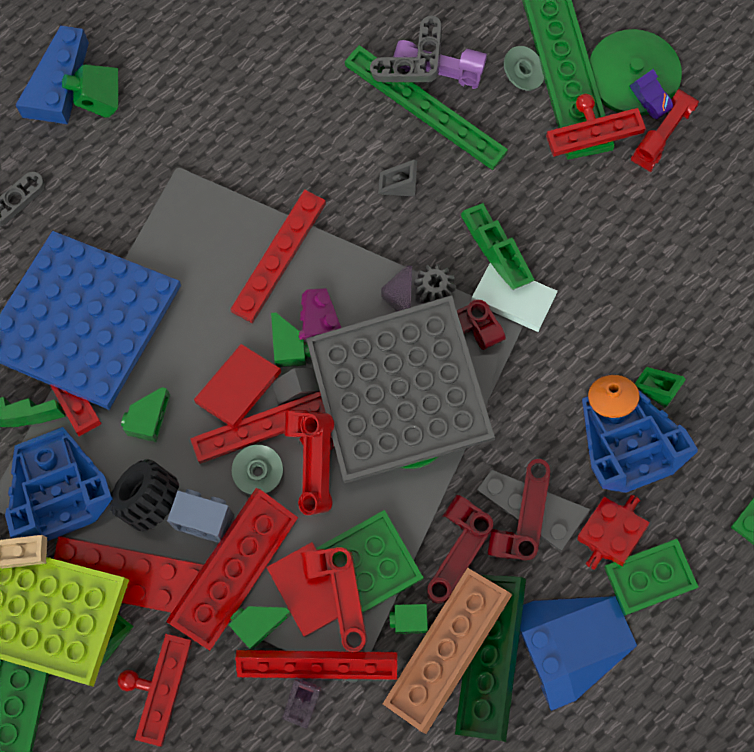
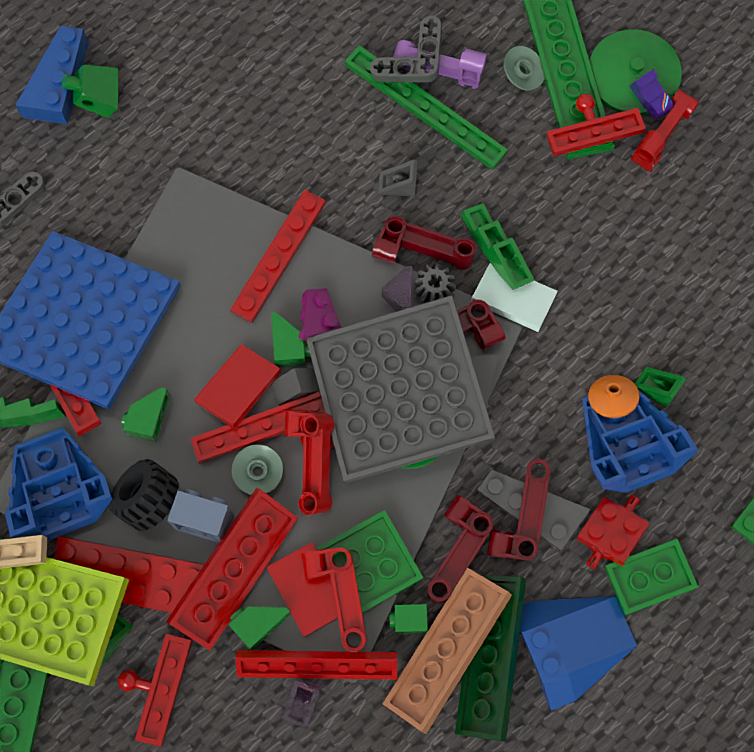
none -> dark red piece [372,216,476,270]

